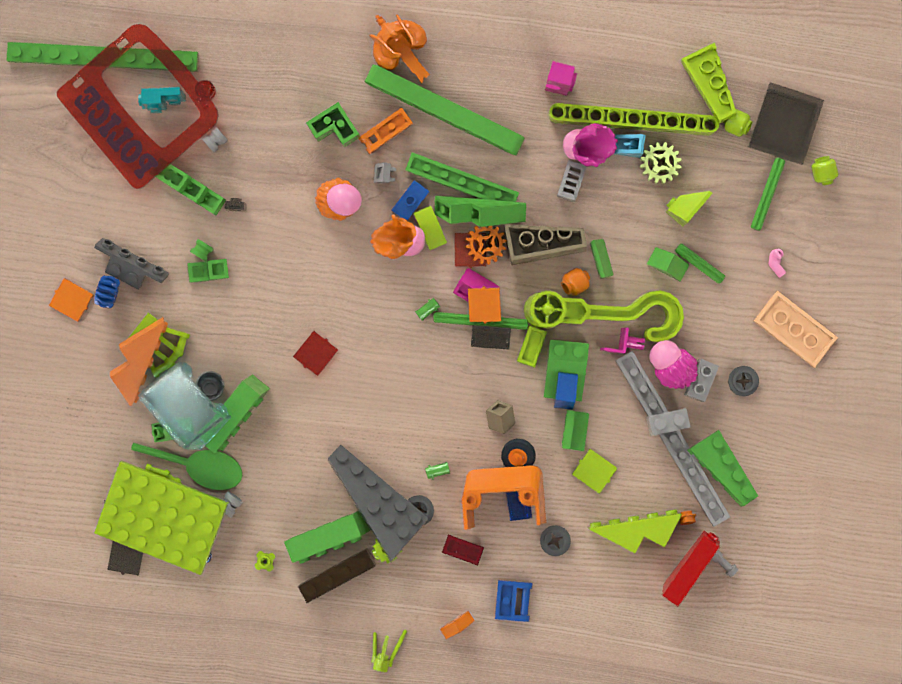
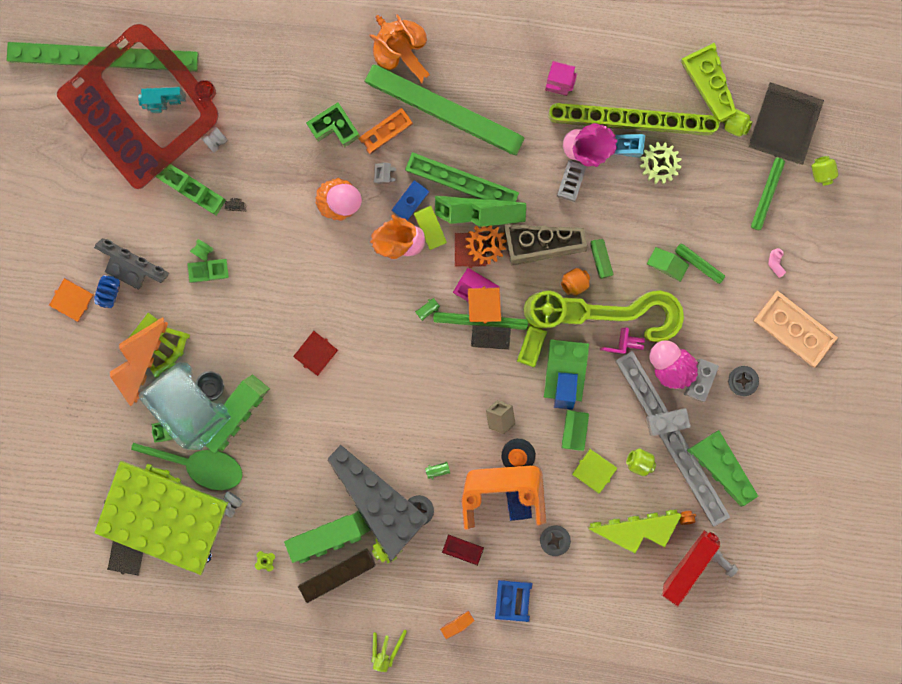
lime slope [666,191,713,227] -> none
none -> lime head [626,448,656,477]

